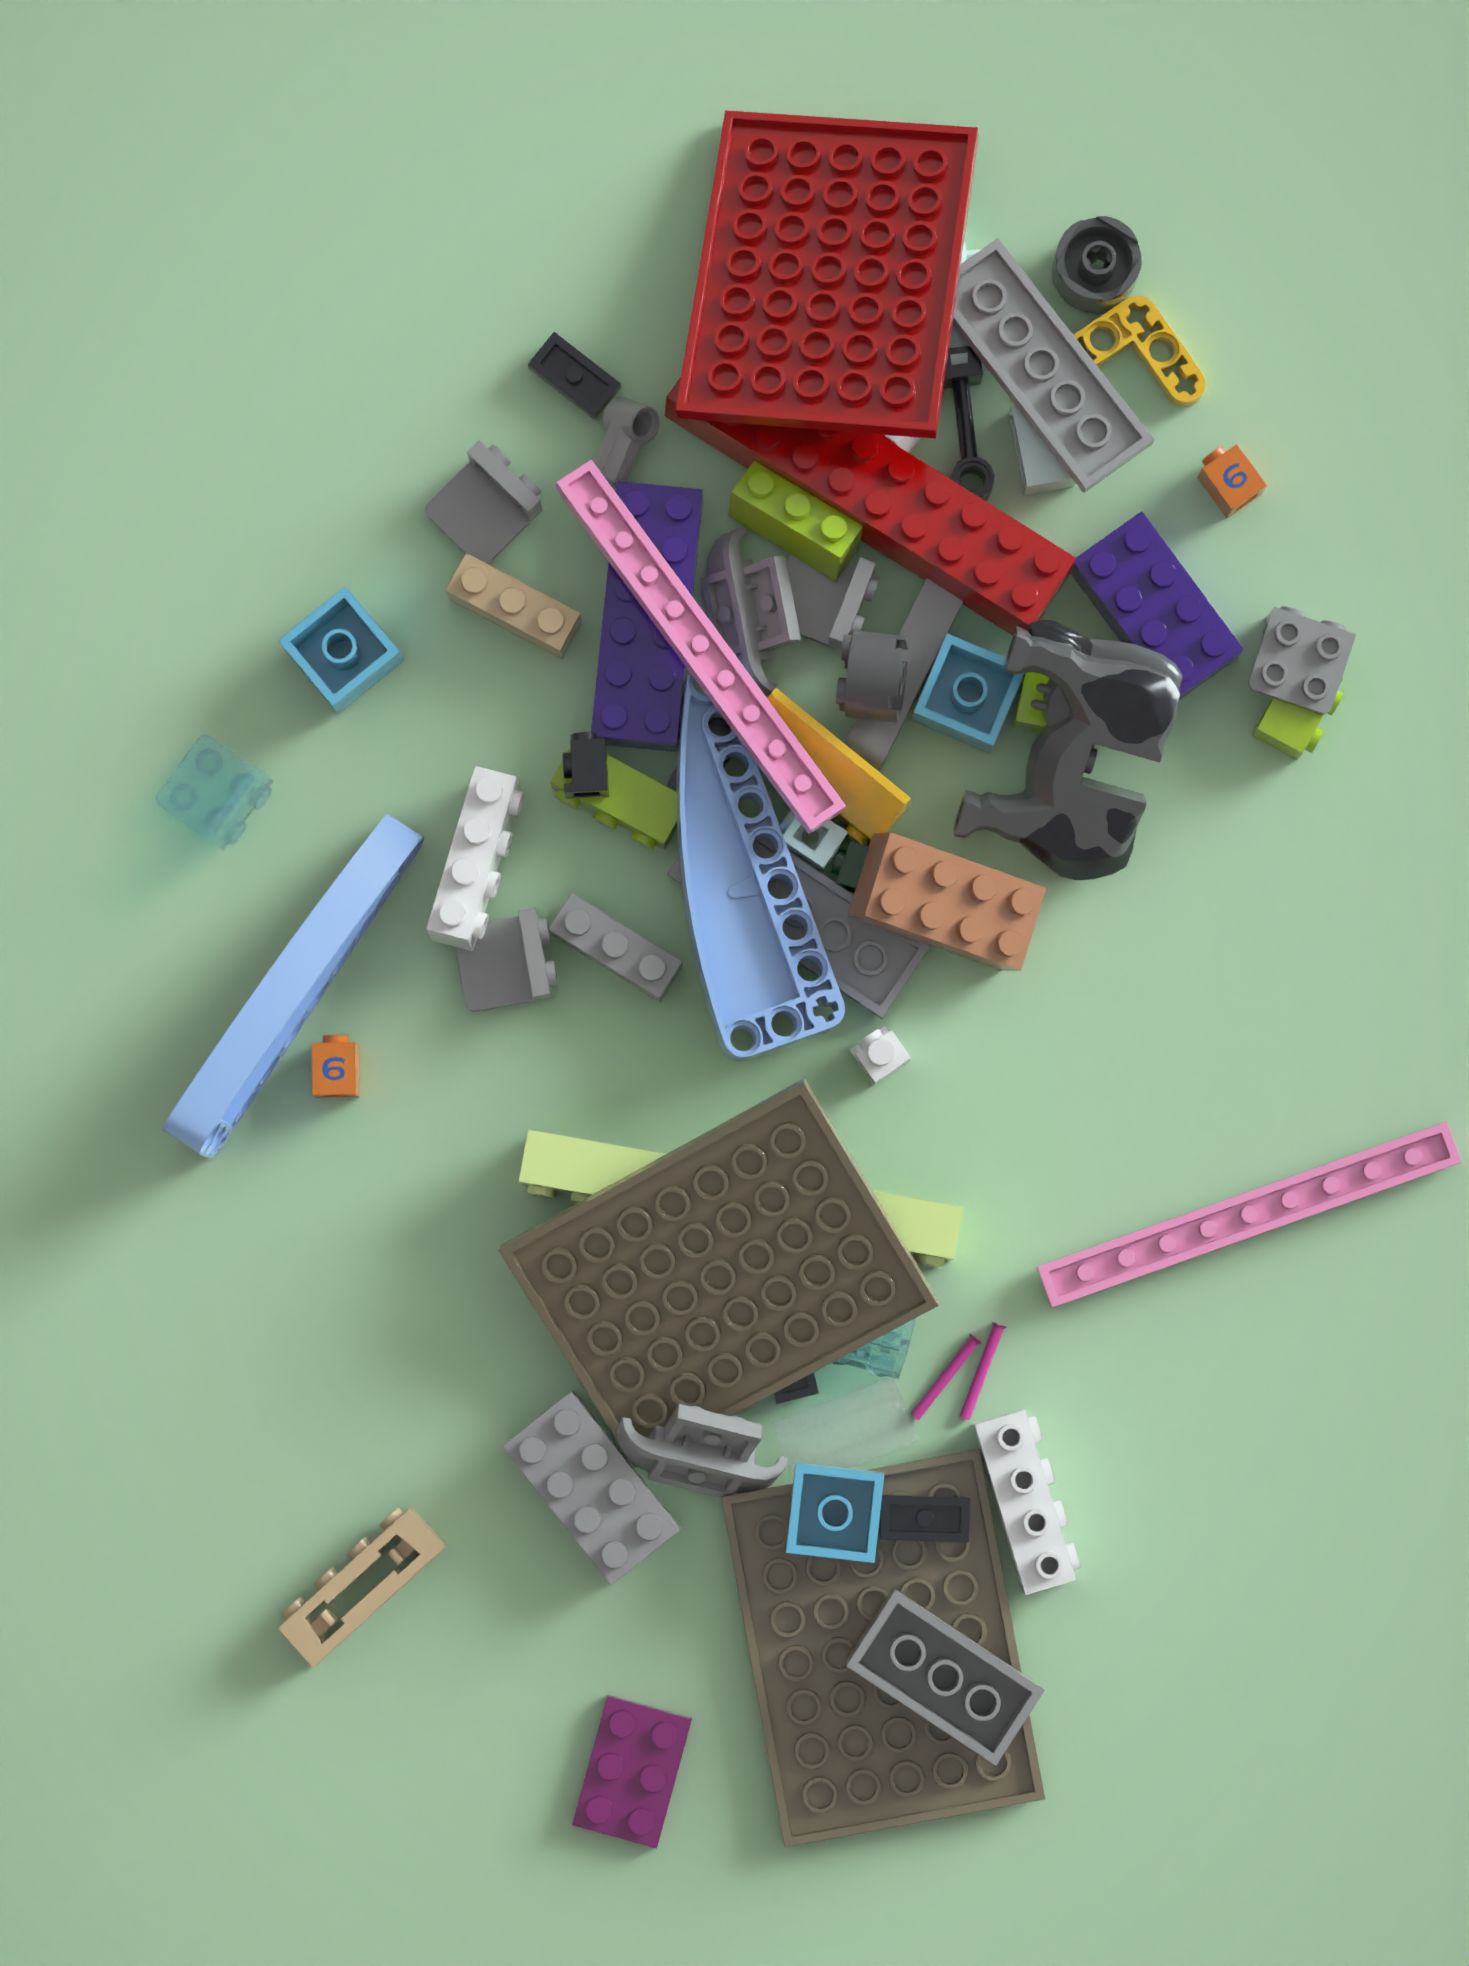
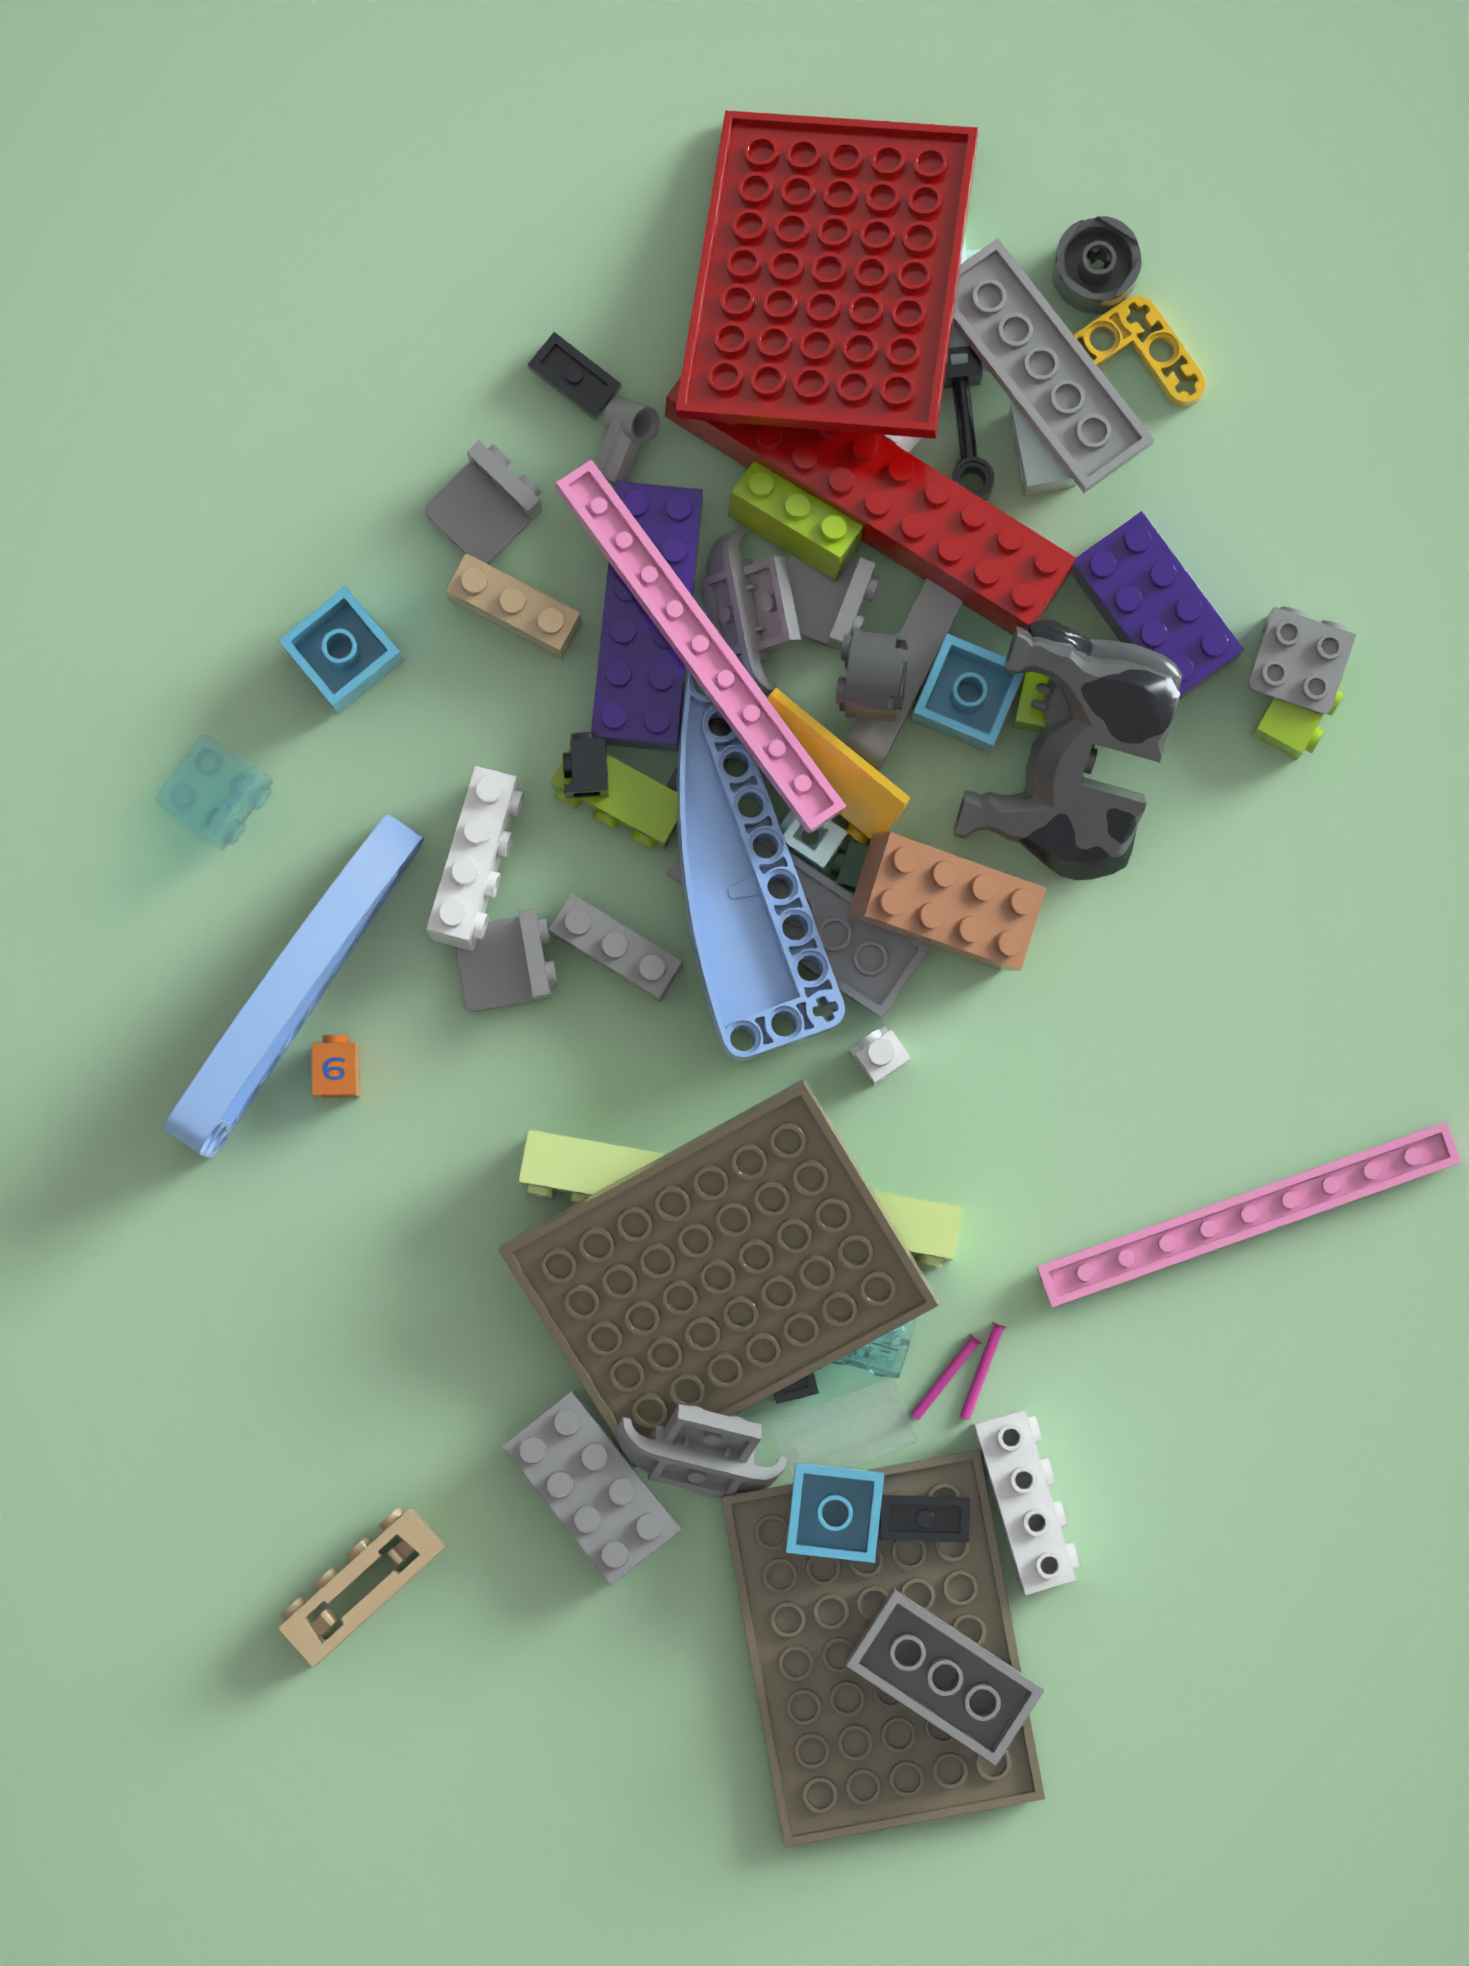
magenta plate [572,1695,692,1849] -> none
orange brick [1197,444,1267,518] -> none

